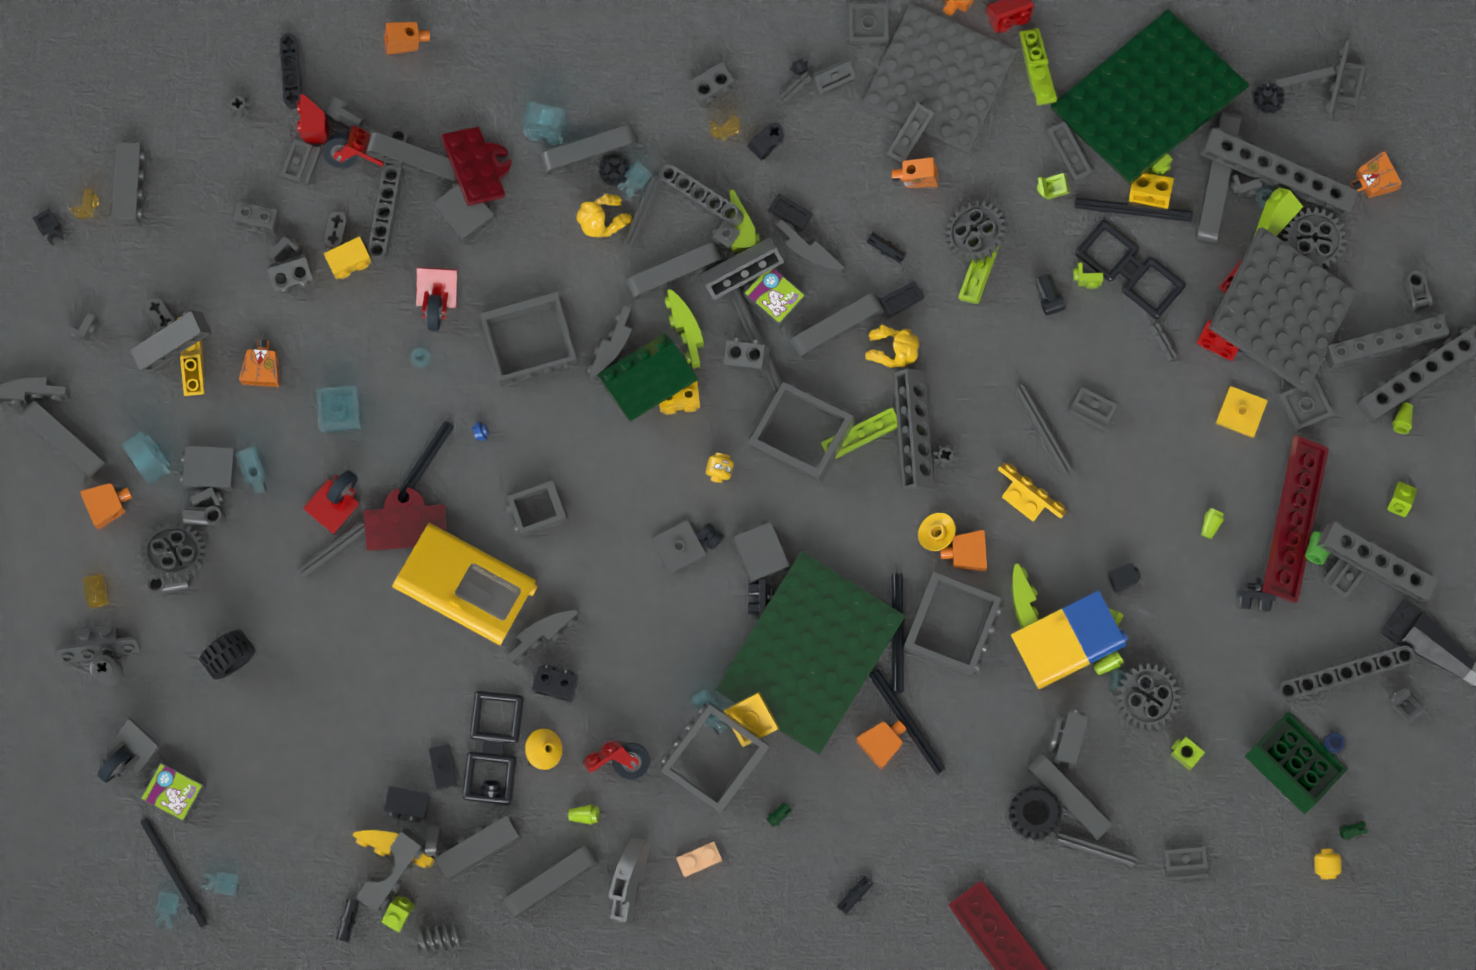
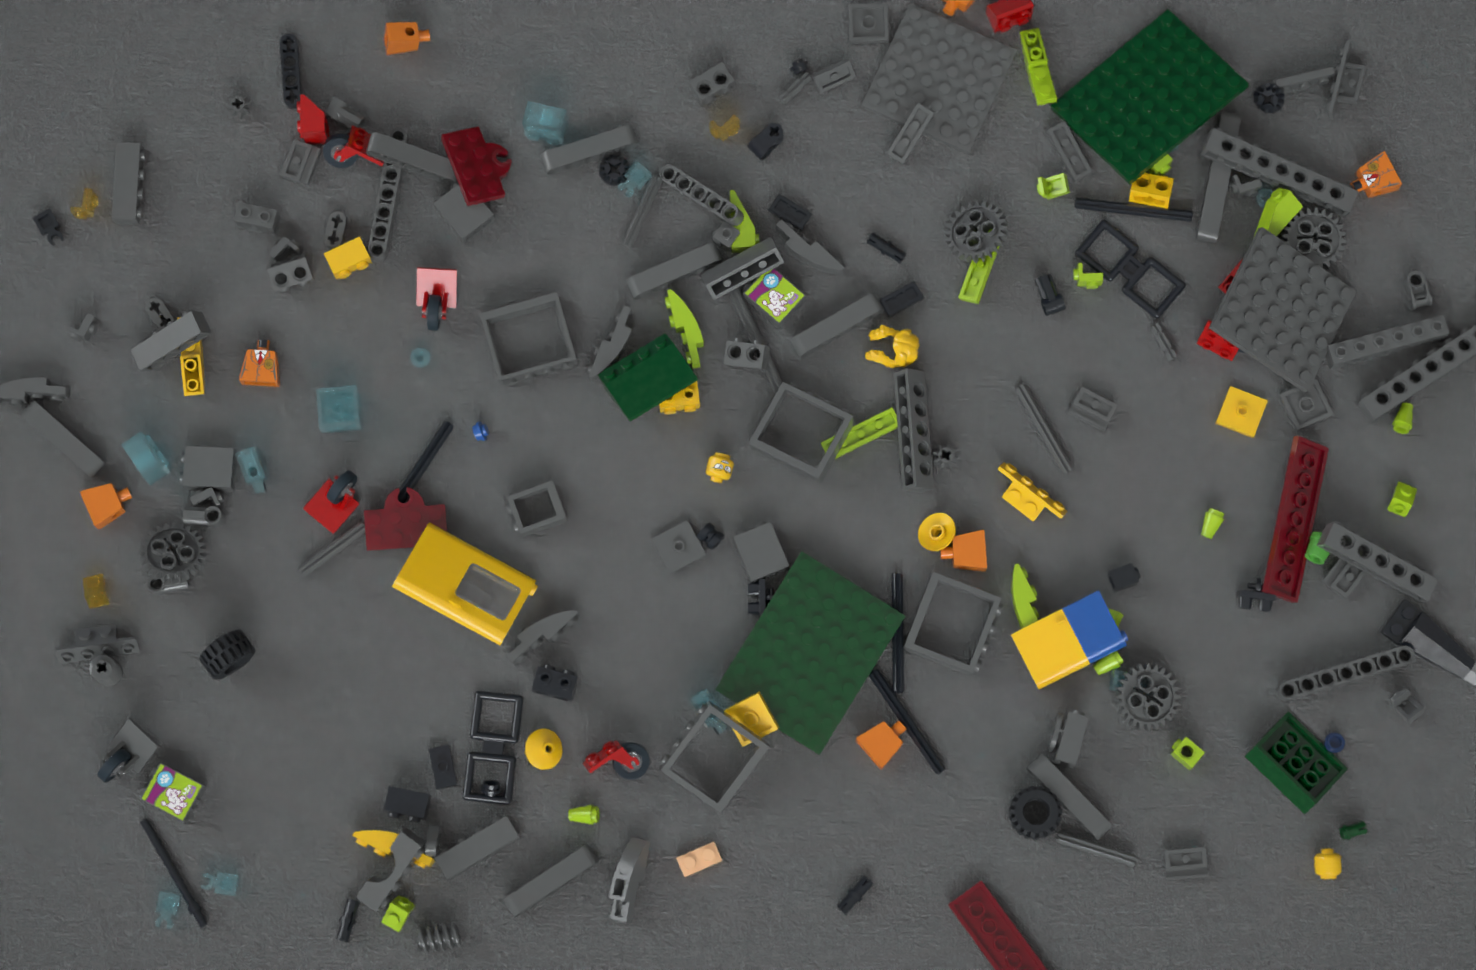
yellow hair [576,193,632,238] -> none
dark green pin [766,802,793,828] -> none
orange torso [892,157,938,188] -> none

